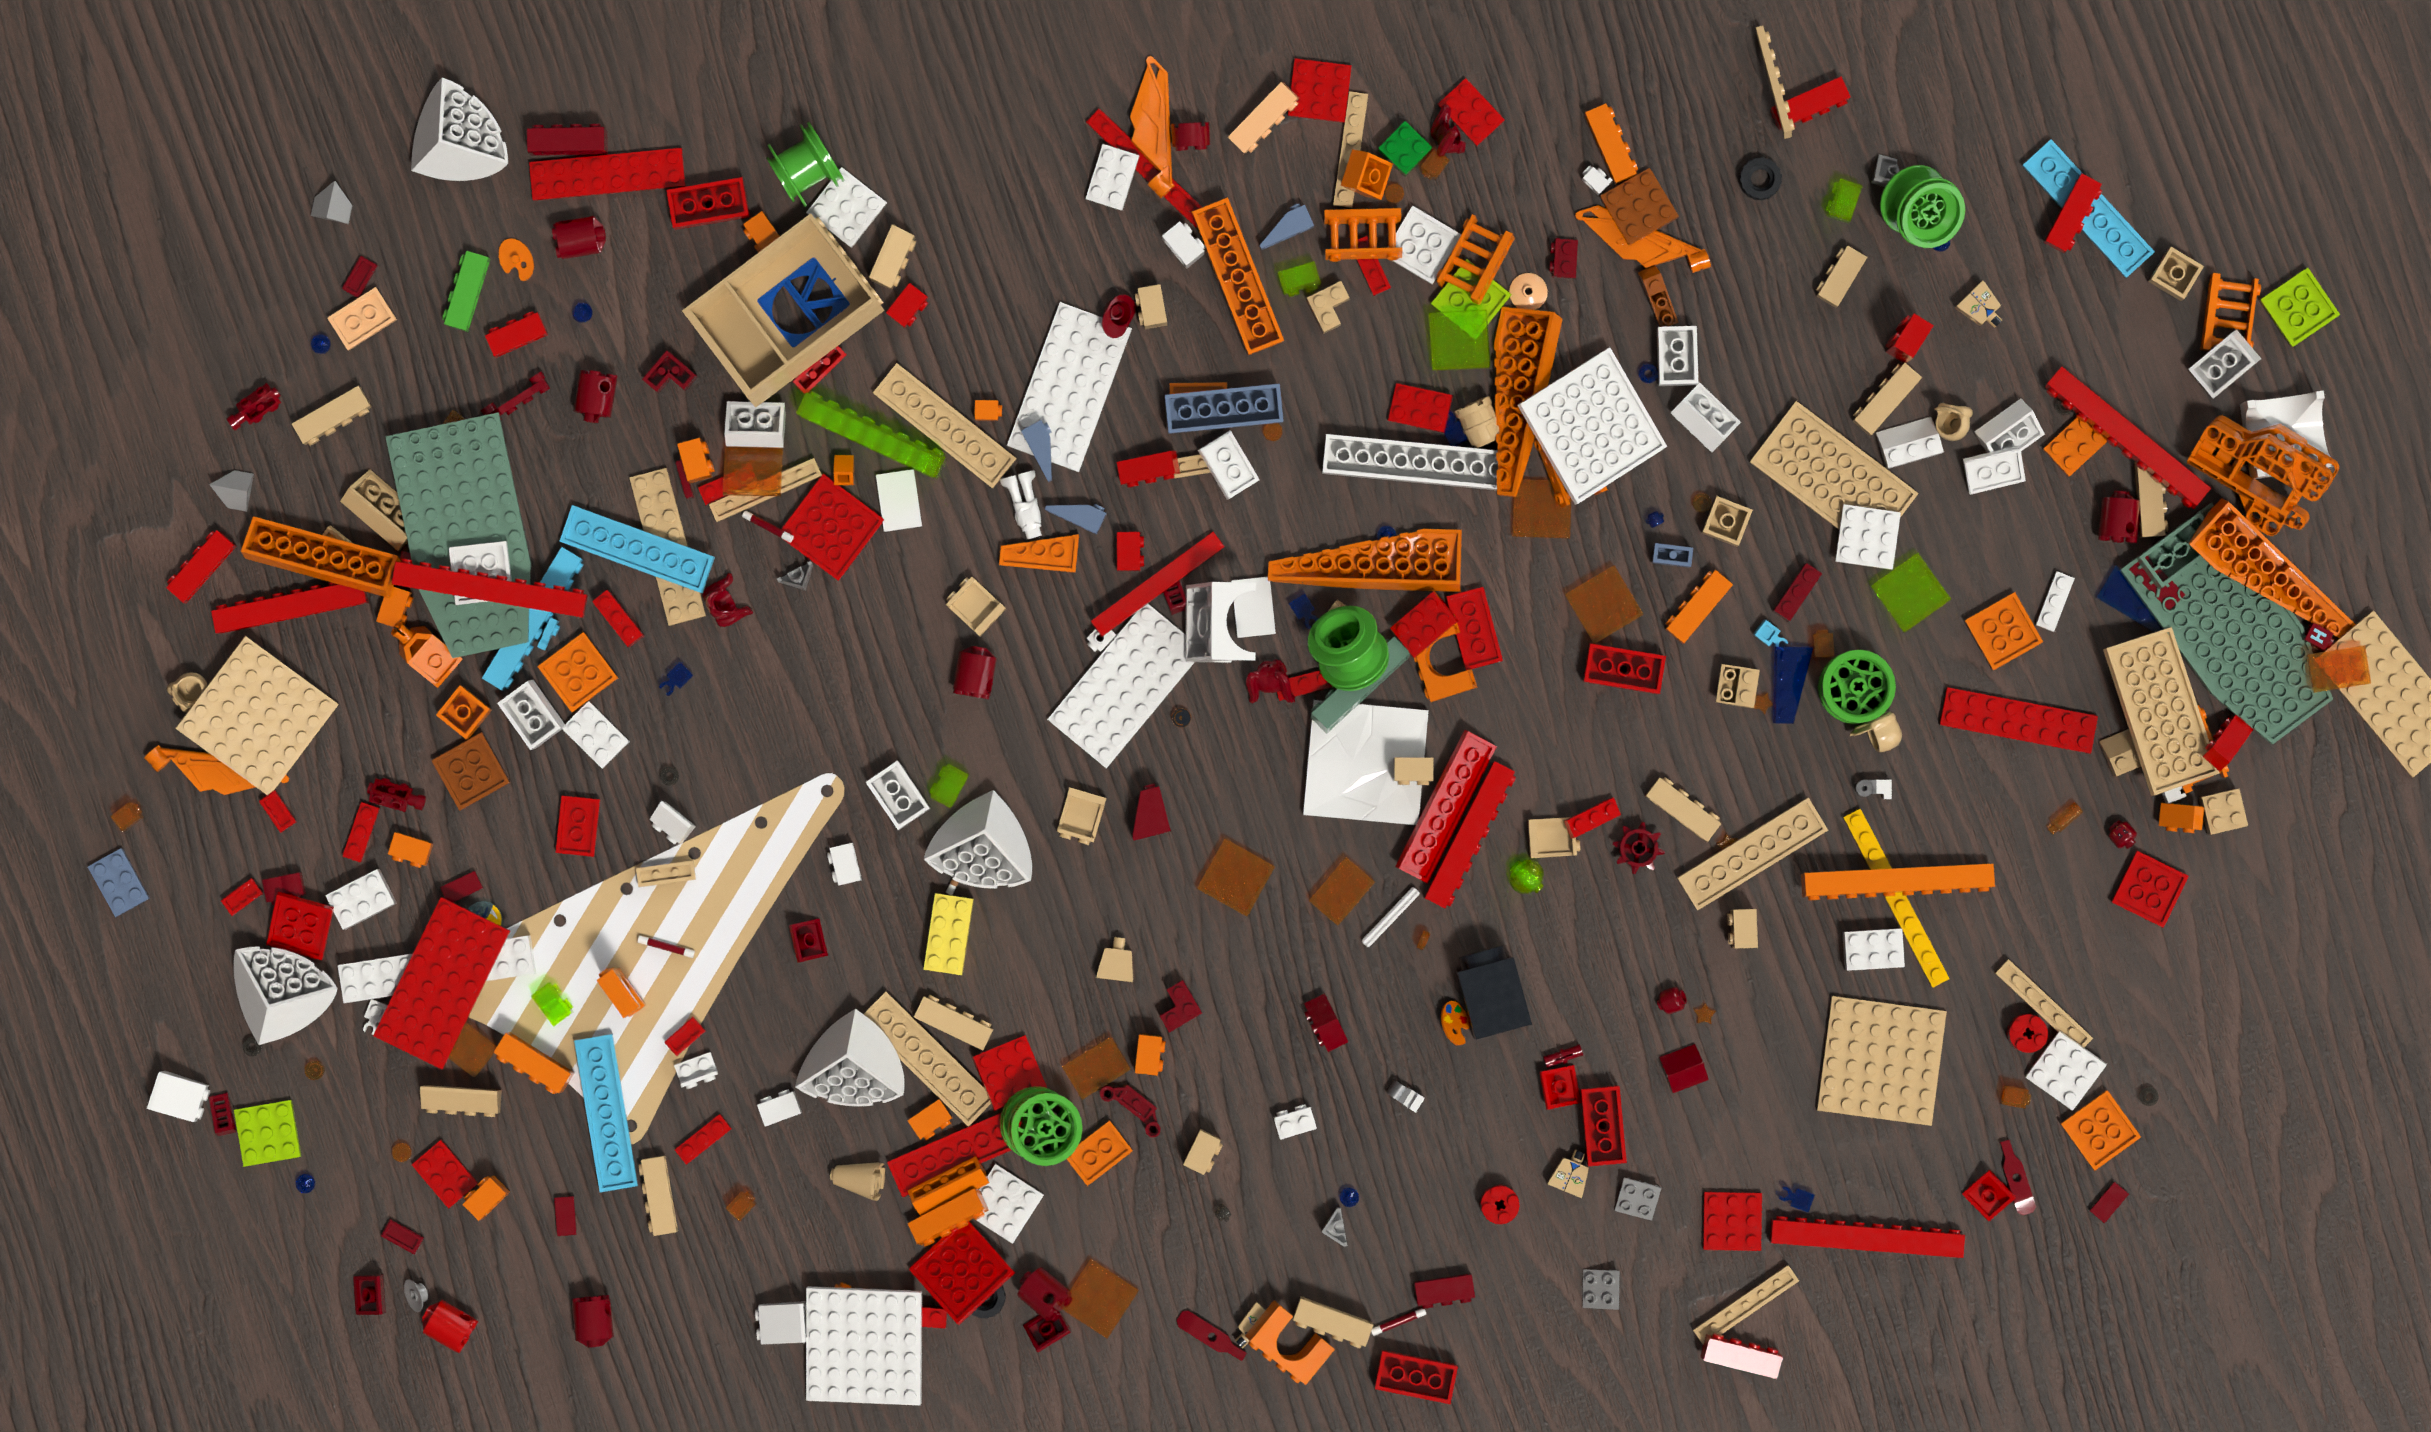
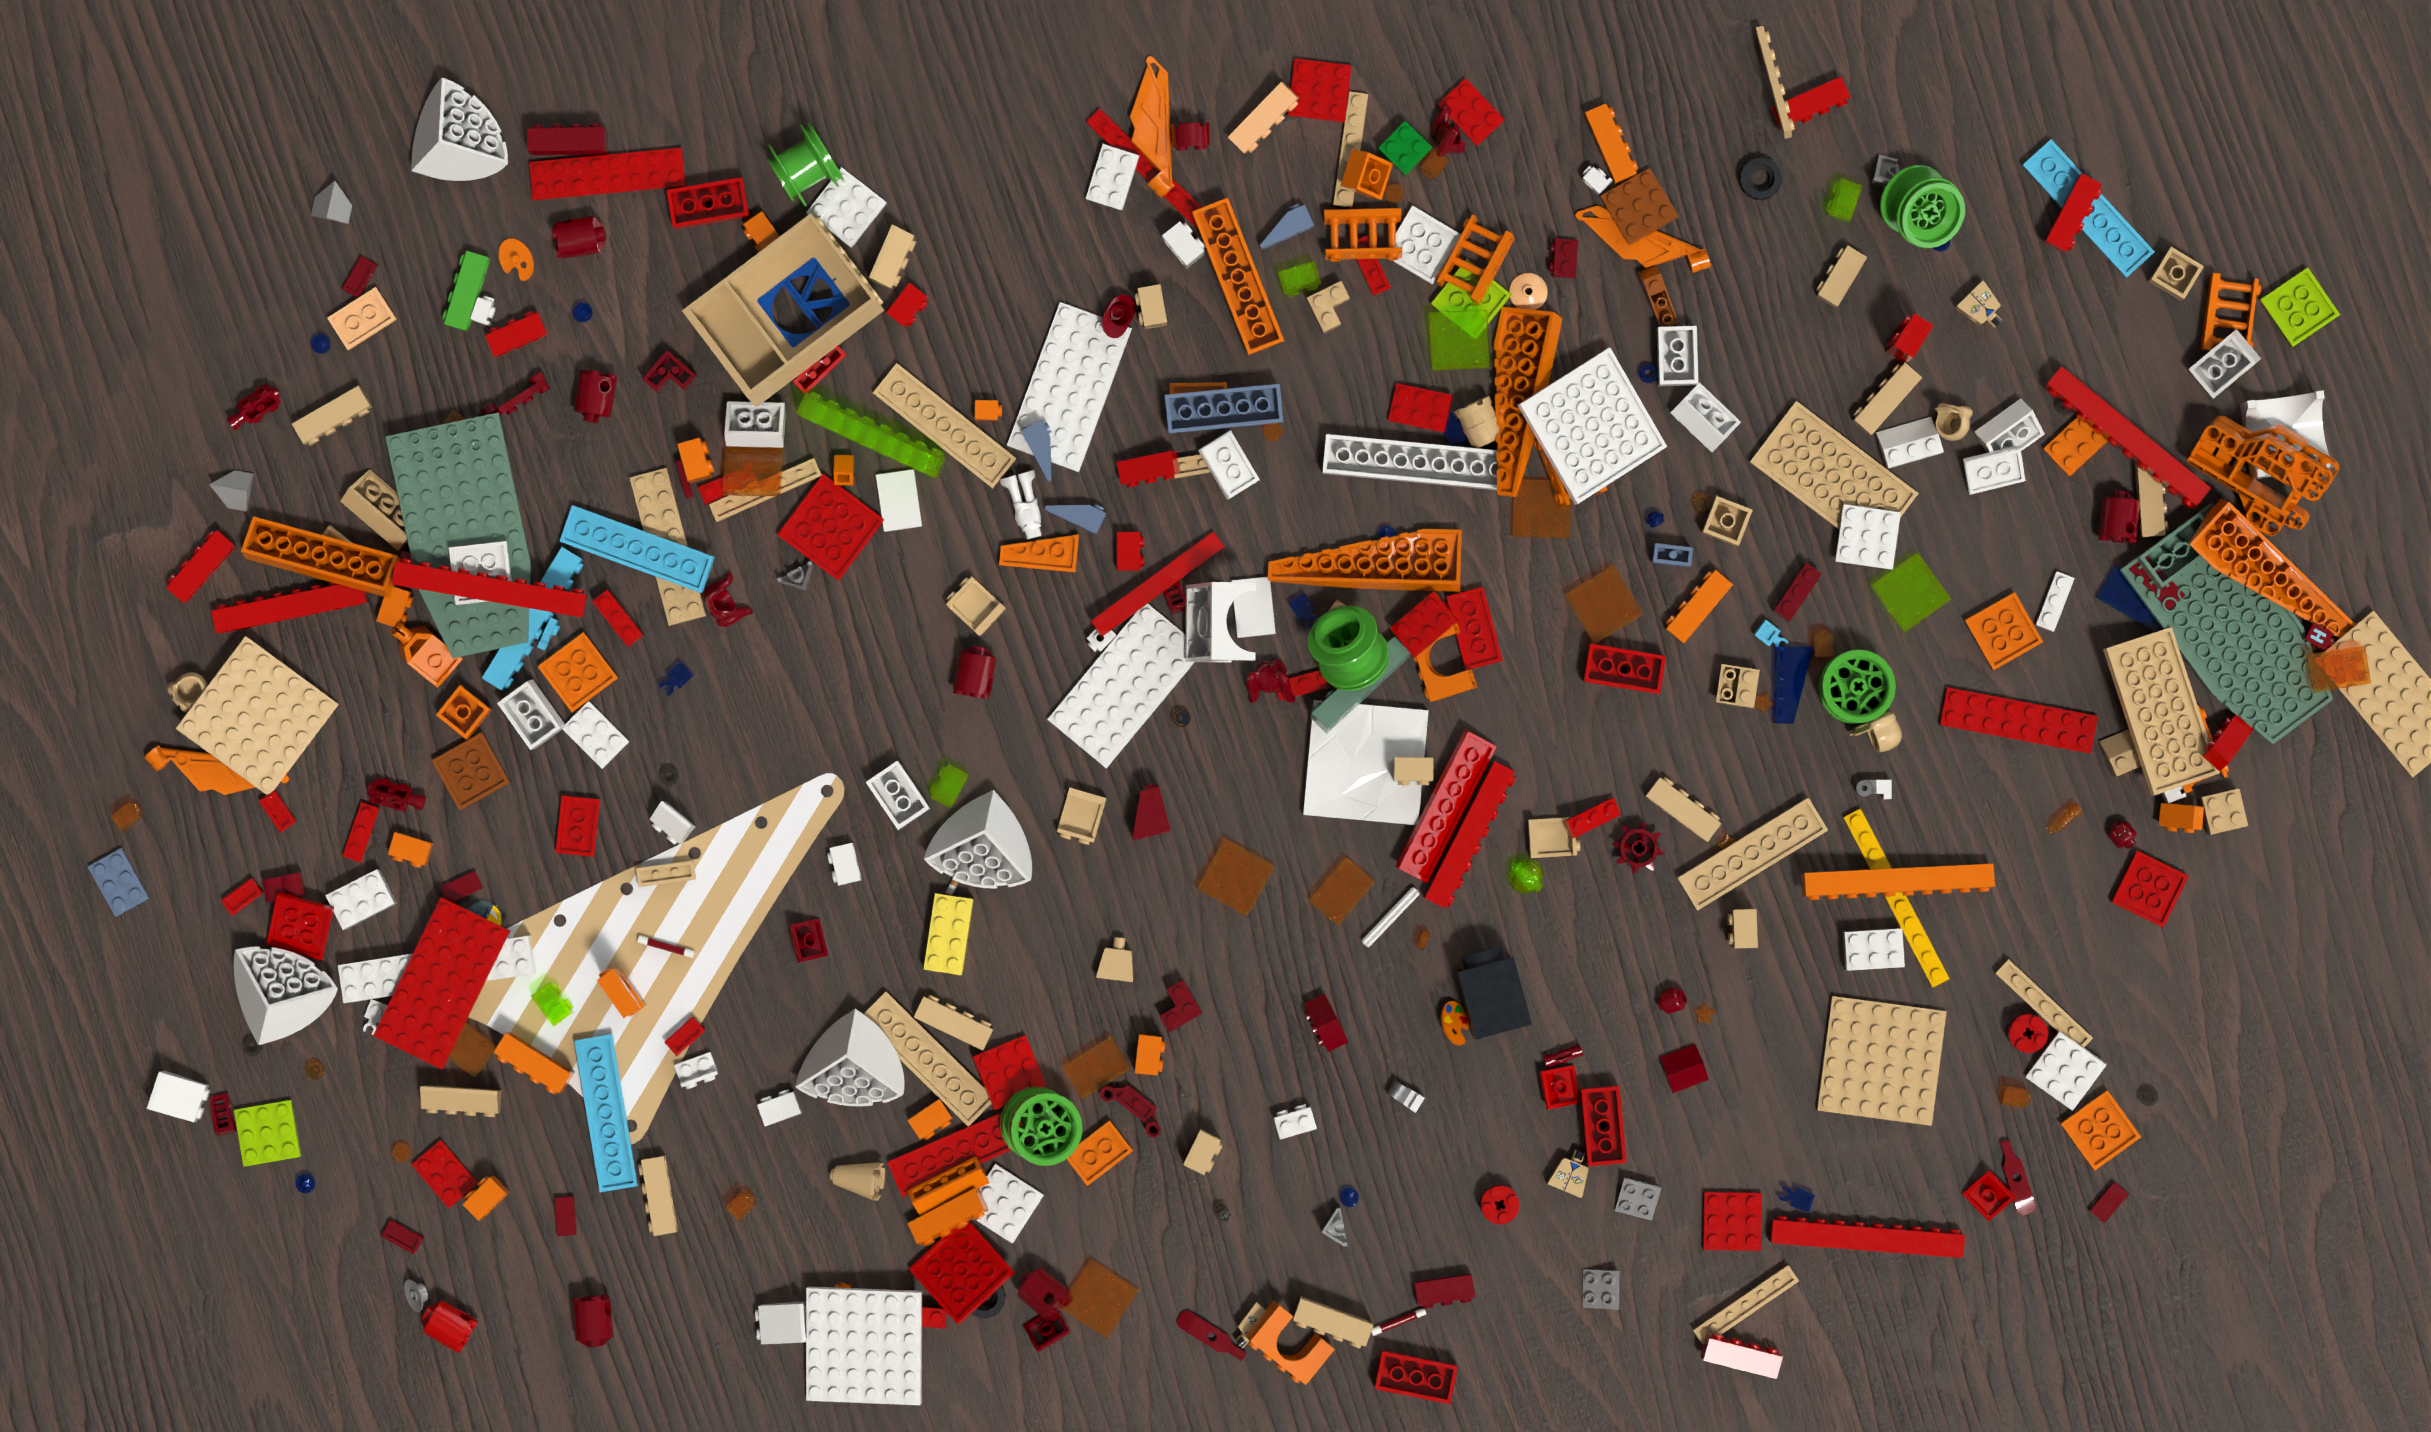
dark red slope [353,1274,386,1315] -> none
red plate [675,1114,732,1165] -> none
dark red bar [742,511,794,543] -> none
none -> white brick [470,296,496,327]

